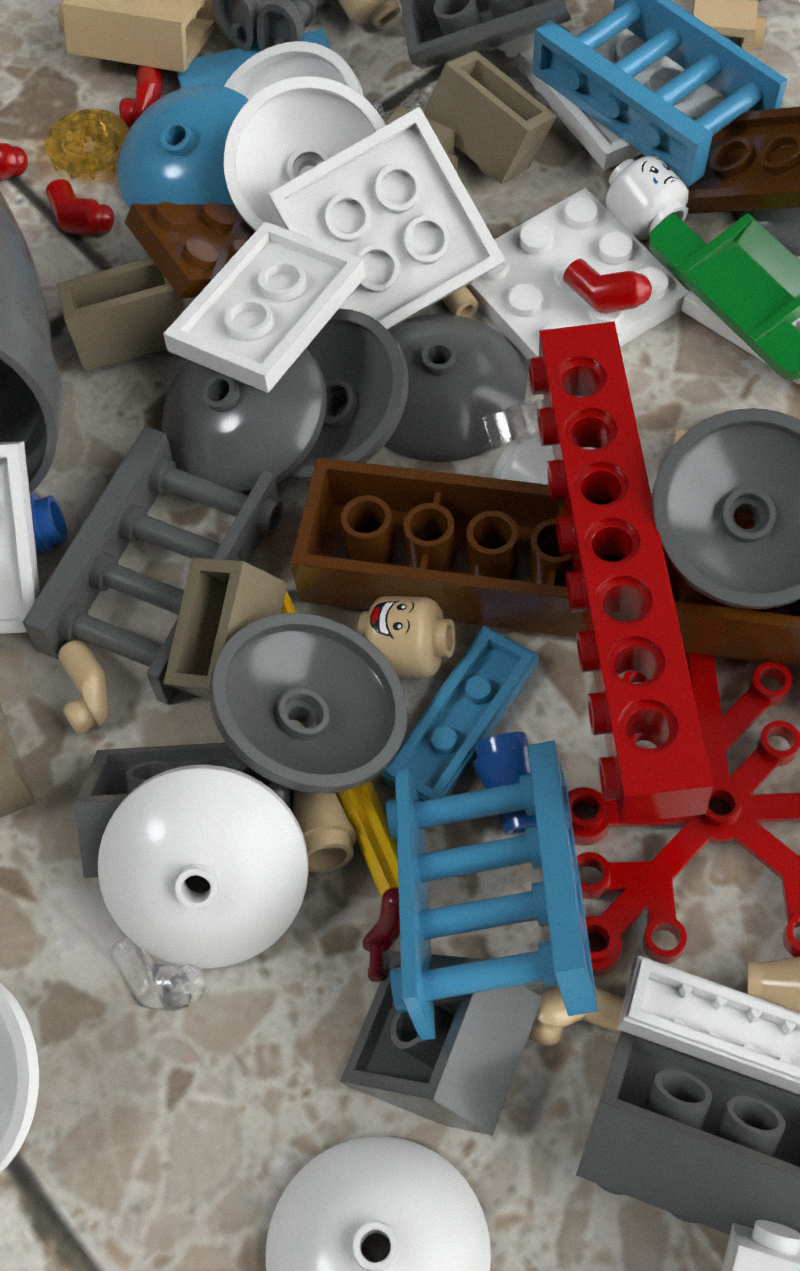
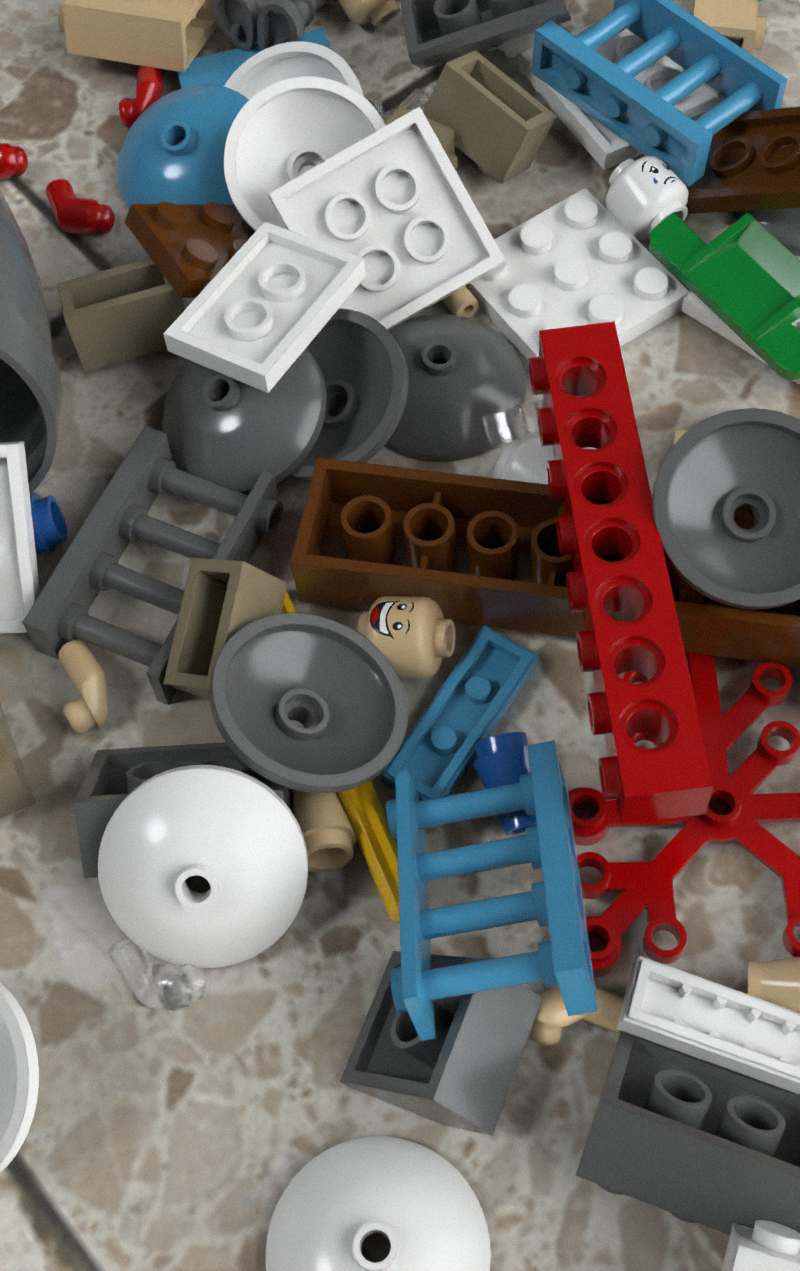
clear yellow gear [45,109,129,180] -> none
dark red piece [362,887,400,982] -> none
red arm [563,258,652,313] -> none

